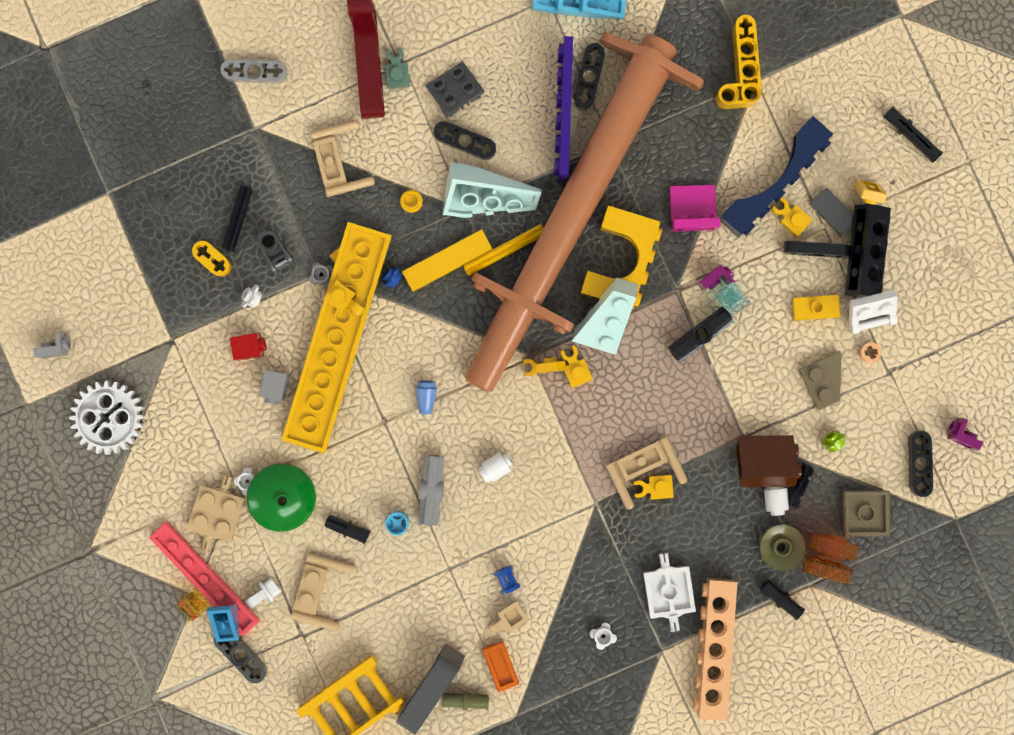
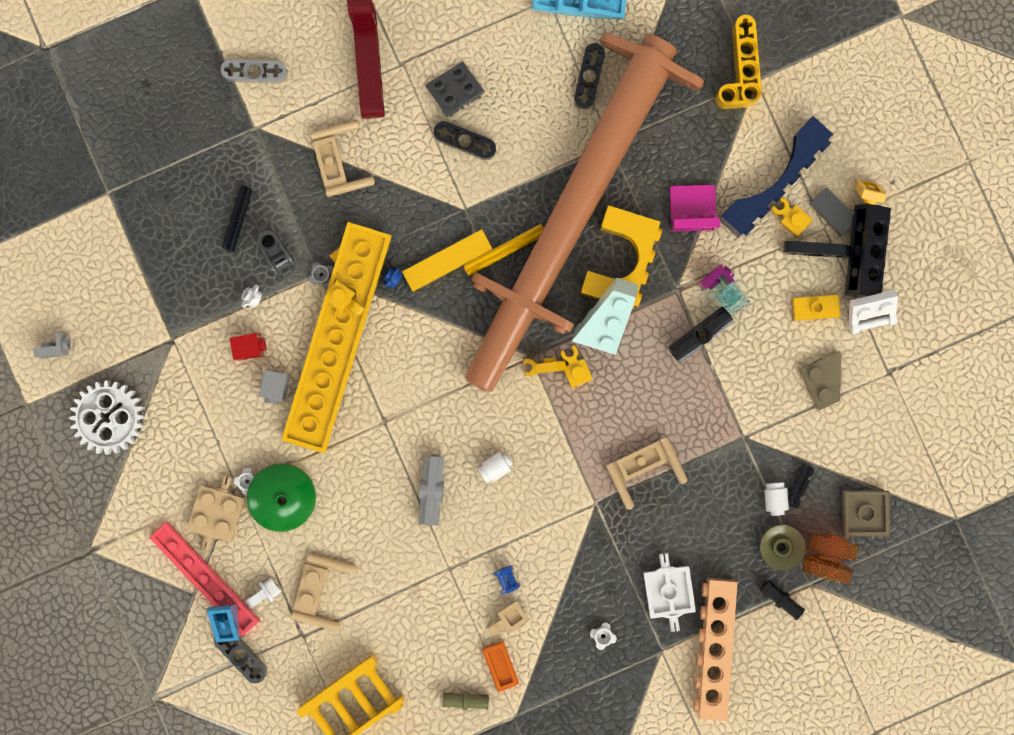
clear yellow tile [177,589,210,621] -> none
yellow beam [192,241,232,277] -> none
black axle [325,515,371,544] -> none
sand green plate [385,47,410,89] -> none
medium azure wheel [385,511,410,536] -> none
dark grey beam [396,644,465,735] -> none
yellow plate [400,190,423,213] -> none
medium blue cone [415,380,438,414] -> none
light aqua wedge [443,162,541,218] -> none
dark purple plate [554,36,573,182] -> none
yellow plate [633,475,674,500] -> none
reddish brown brick [735,435,802,487] -> none
lime plate [821,430,846,452] -> none
light nougat bush [859,342,882,364] -> none
black pin [883,106,943,163] -> none
black beam [908,431,933,497] -> none
magenta bracket [947,418,984,451] -> none

